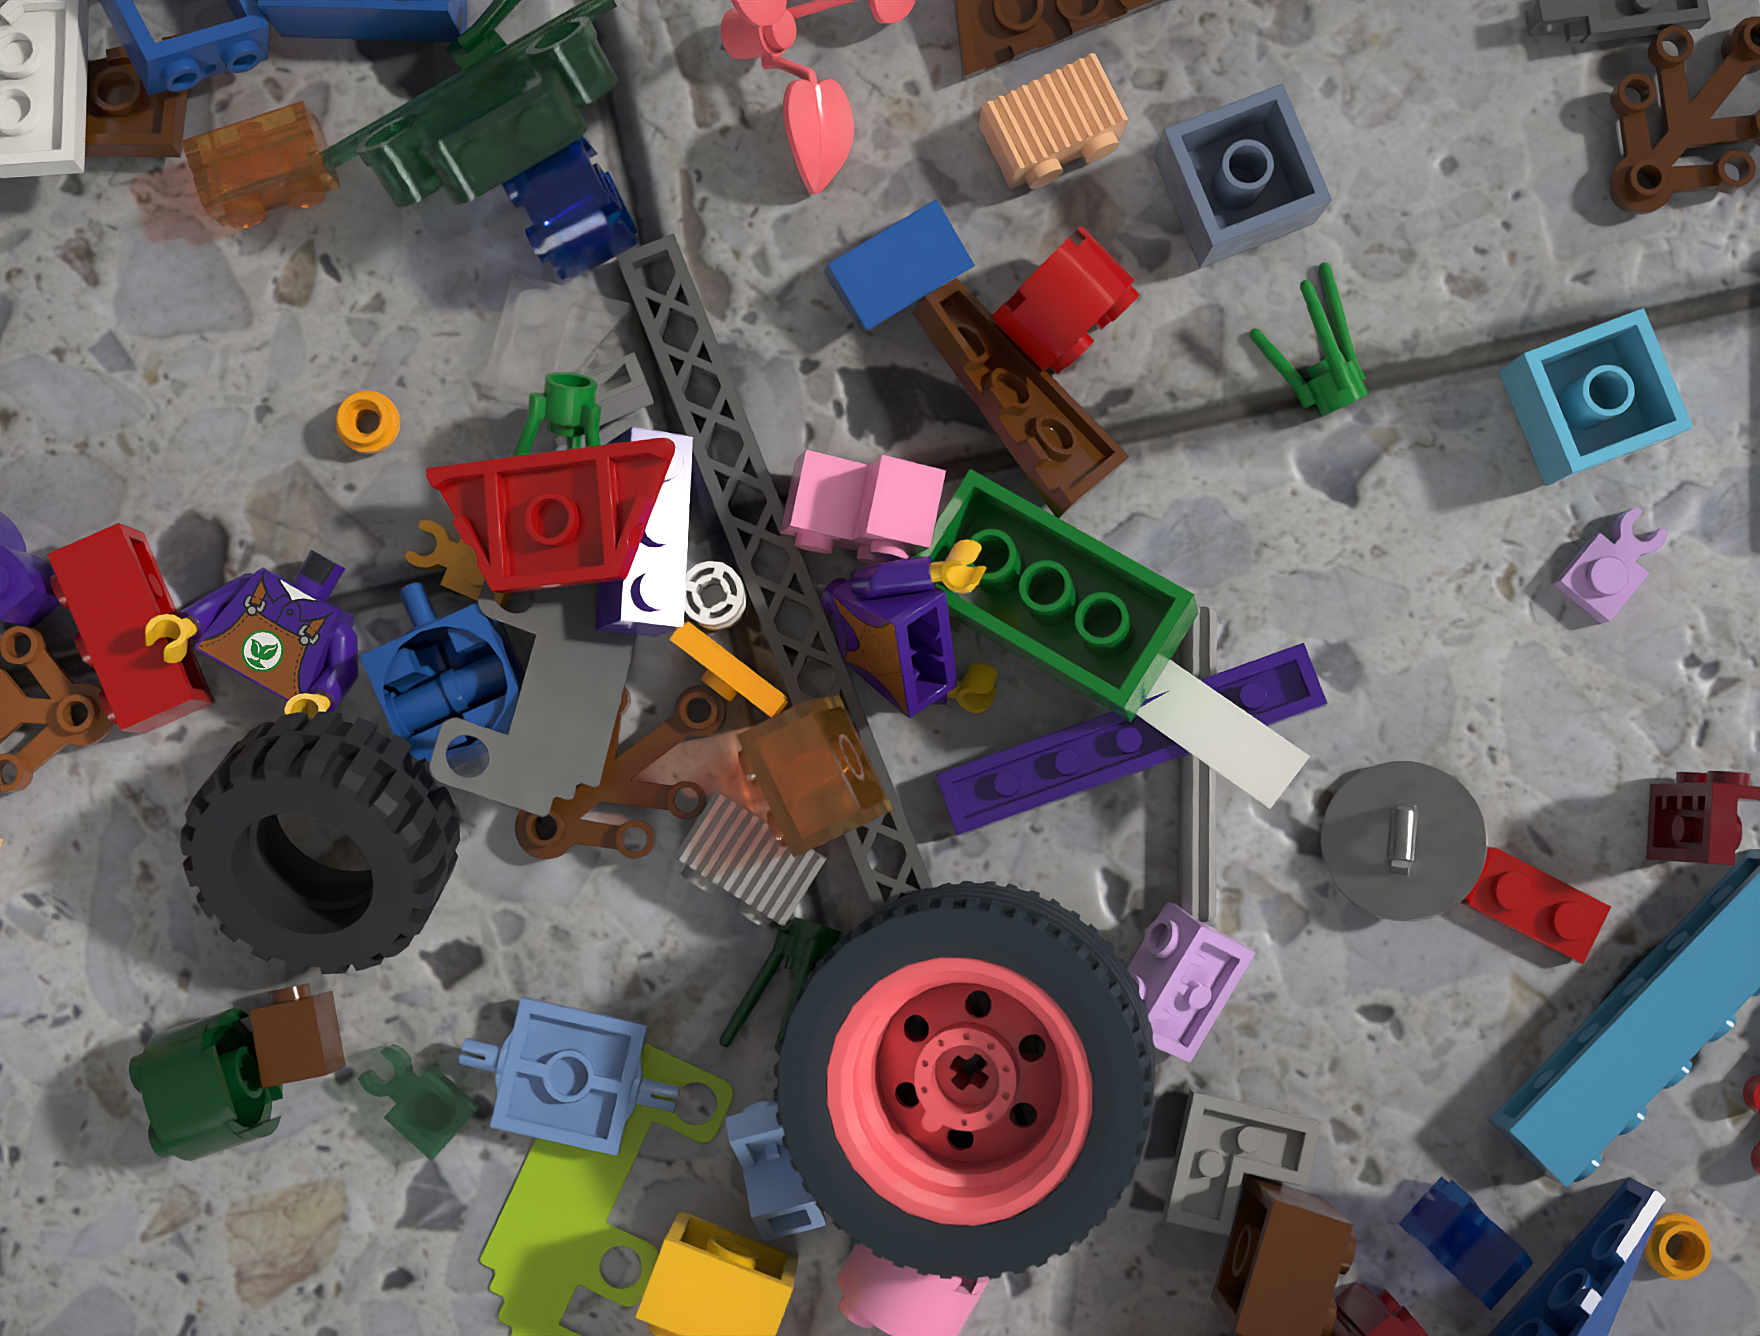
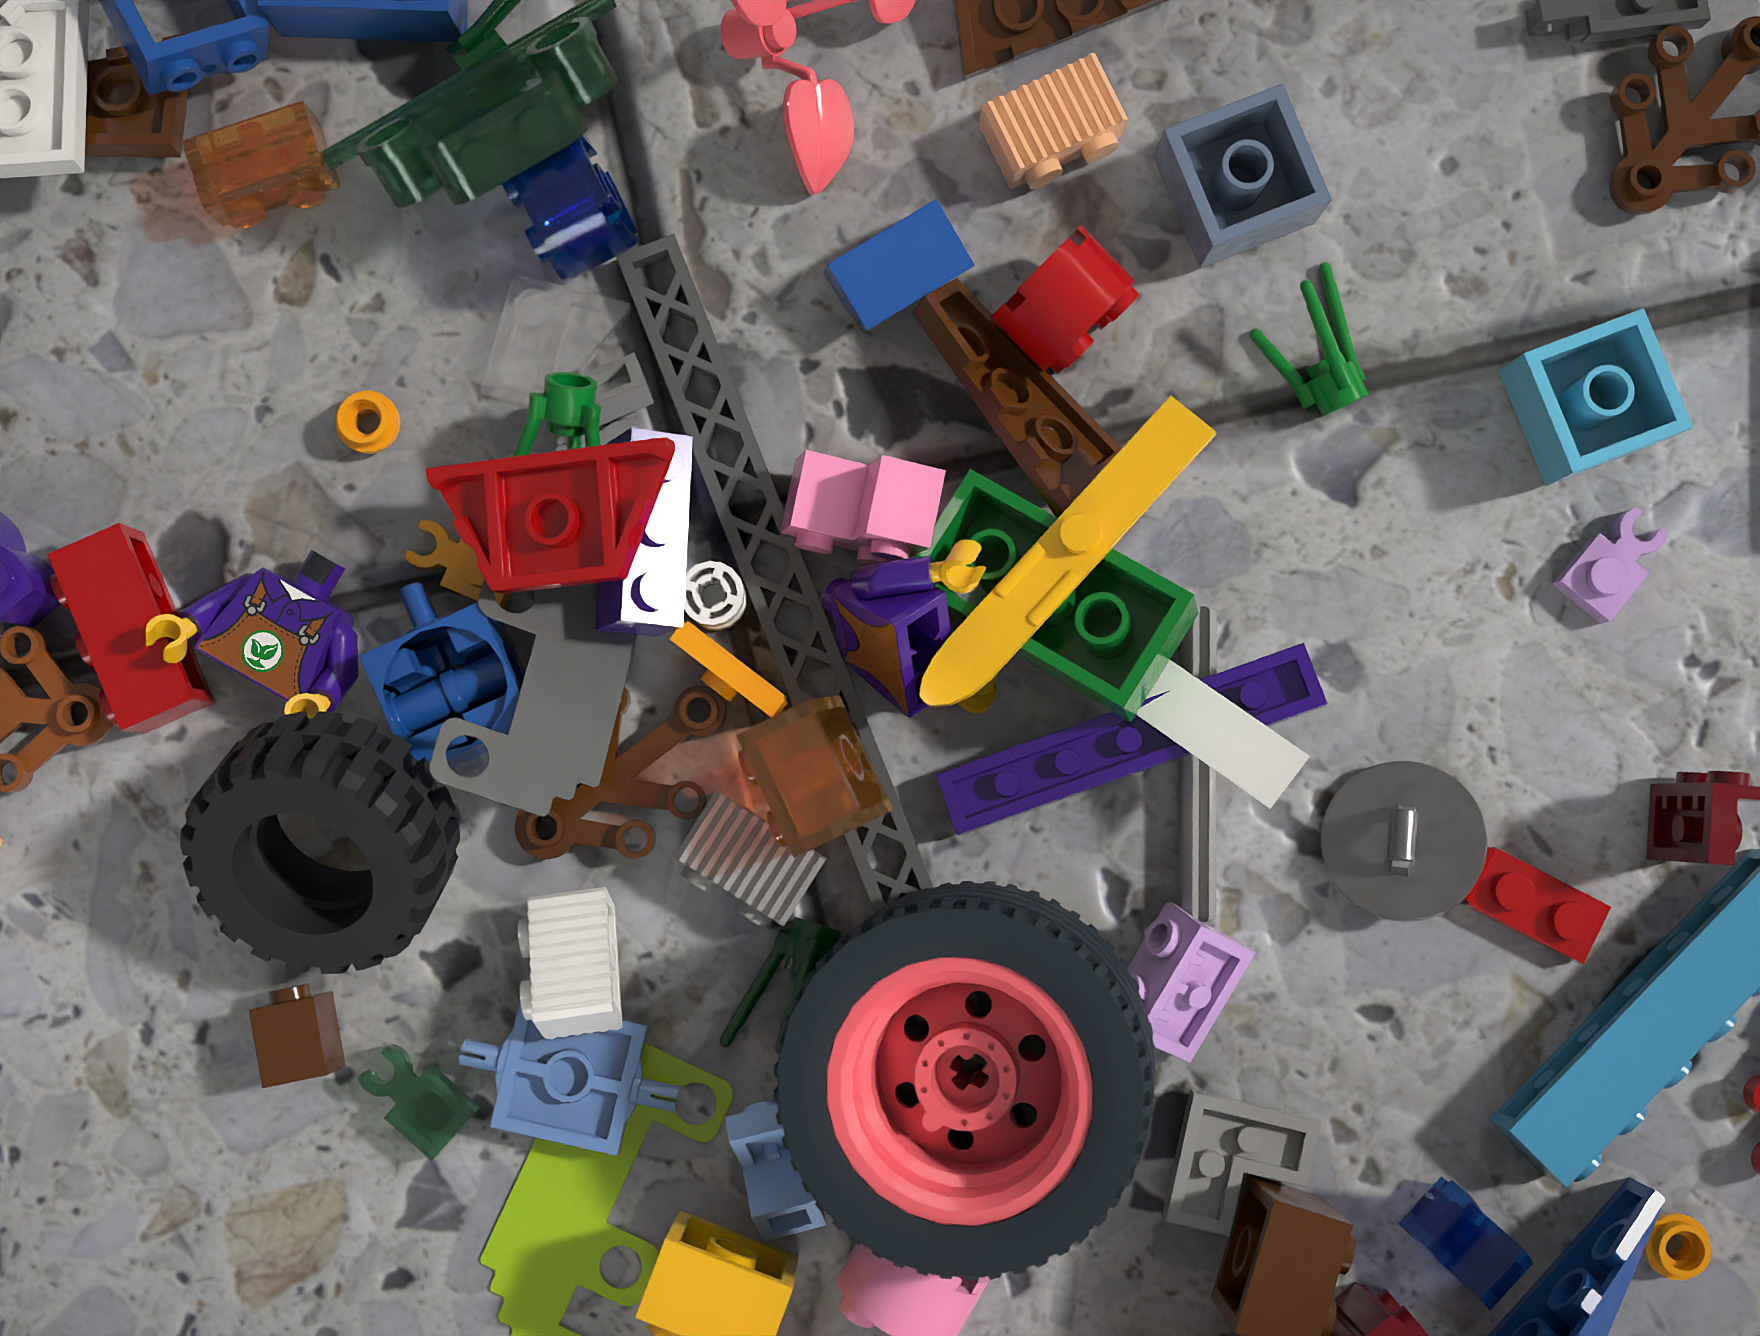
dark green brick [129,1008,283,1161] -> none
none -> white brick [518,887,622,1039]
none -> yellow piece [919,396,1216,707]

